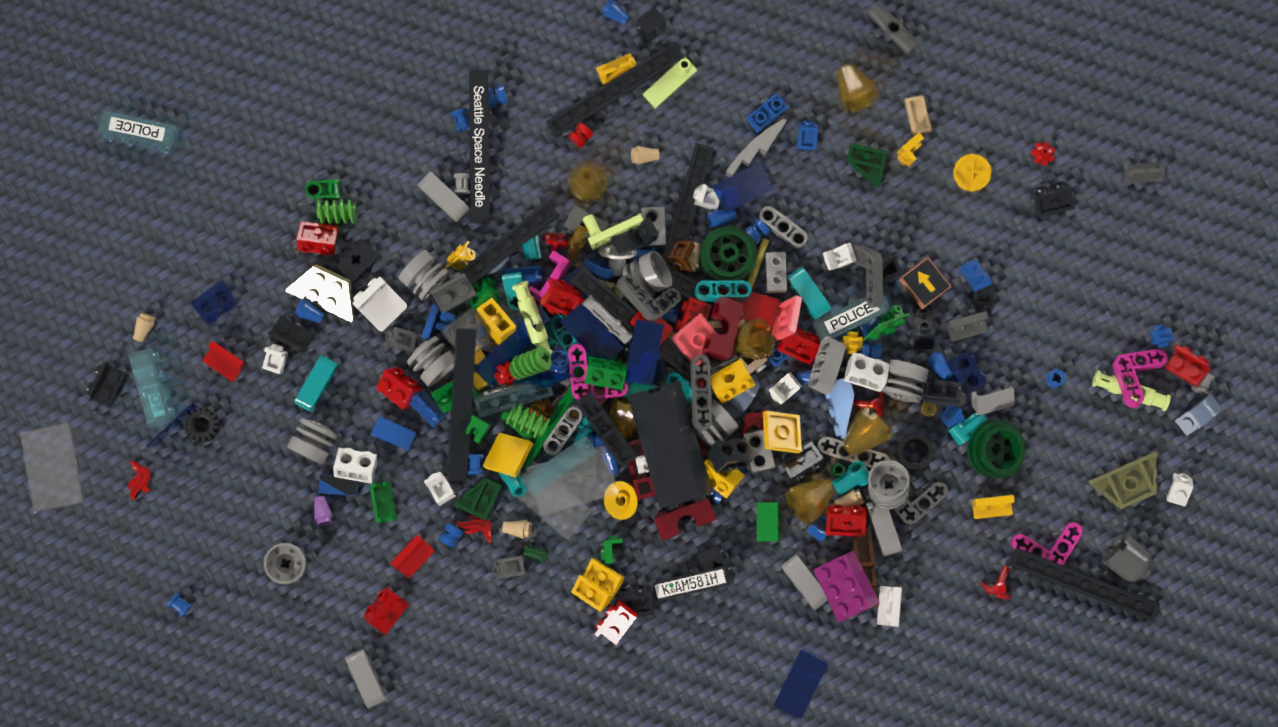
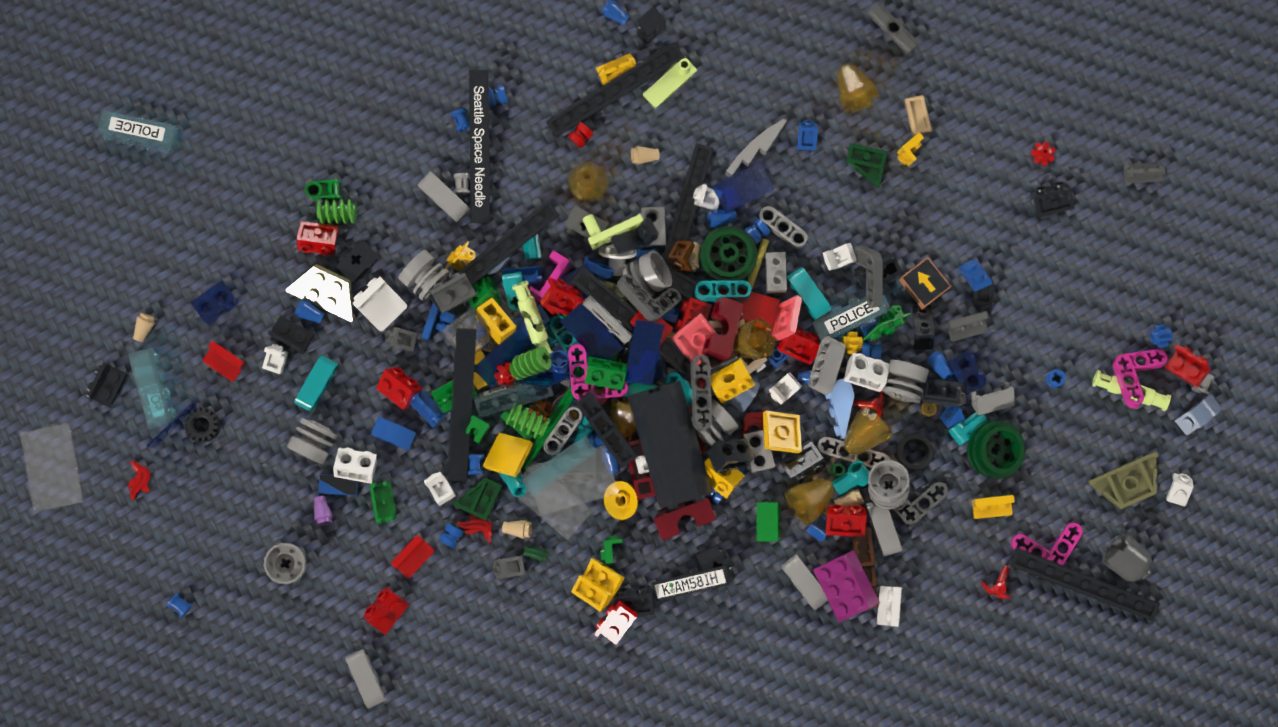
light grey wheel [407,336,454,387] -> none
red plant [545,233,570,252] -> none
clear yellow pin [566,226,587,260] -> none
blue slope [746,93,789,133] -> none
clear blue piece [774,650,828,719] -> none
yellow tile [953,154,991,192] -> none

